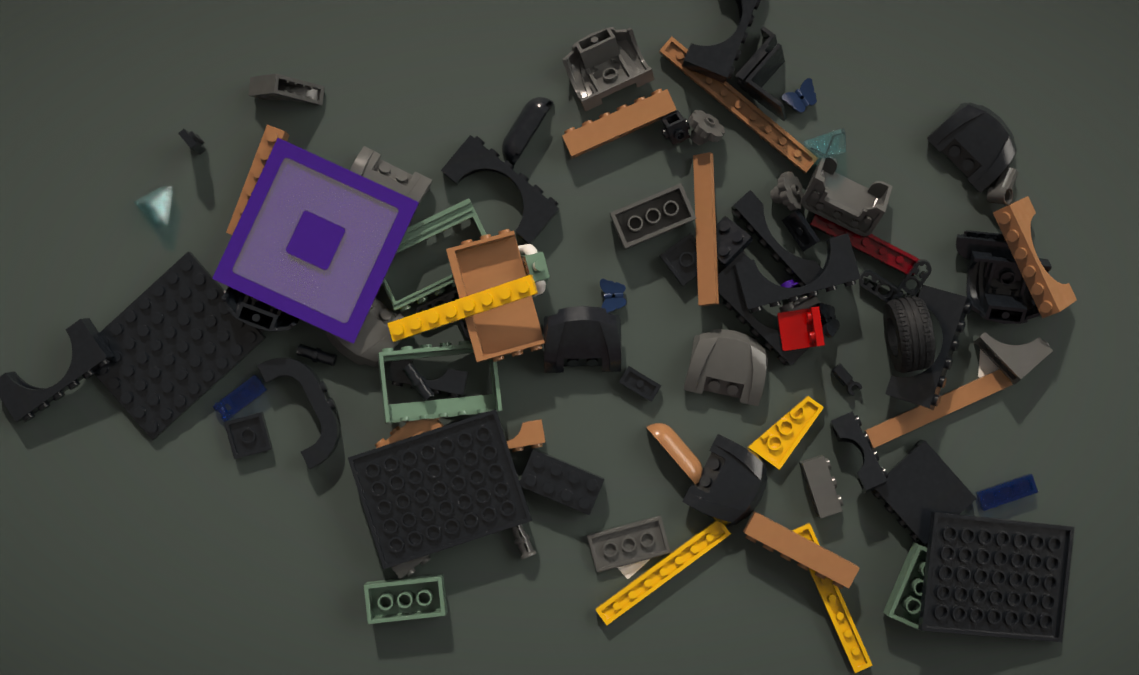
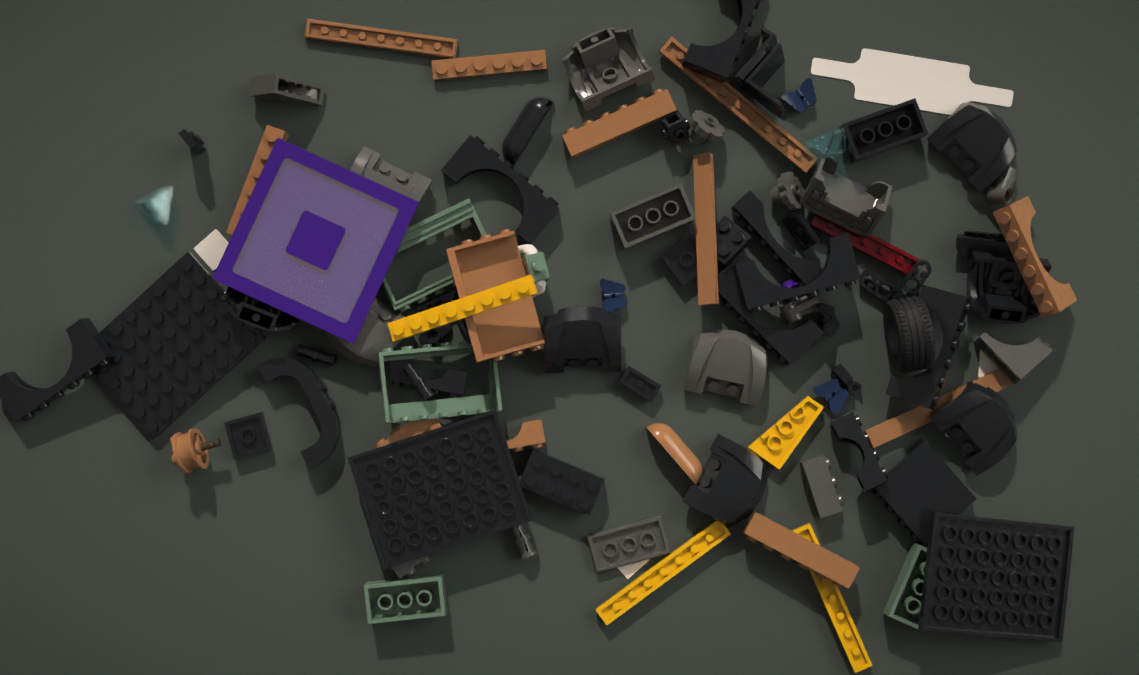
clear blue plate [213,375,267,422] -> none
red bracket [777,306,825,351] -> none
clear blue plate [976,474,1038,511] -> none
none -> medium nougat wheel [170,428,221,474]
none -> white sticker [194,229,228,271]
none -> medium nougat tile [304,19,458,59]
none -> black animal [419,324,452,347]
none -> medium nougat plate [431,50,547,81]
none -> white sticker [811,48,1014,115]
none -> dark blue animal [813,379,849,415]
none -> black brick [839,98,928,164]
none -> black piece [930,381,1018,476]

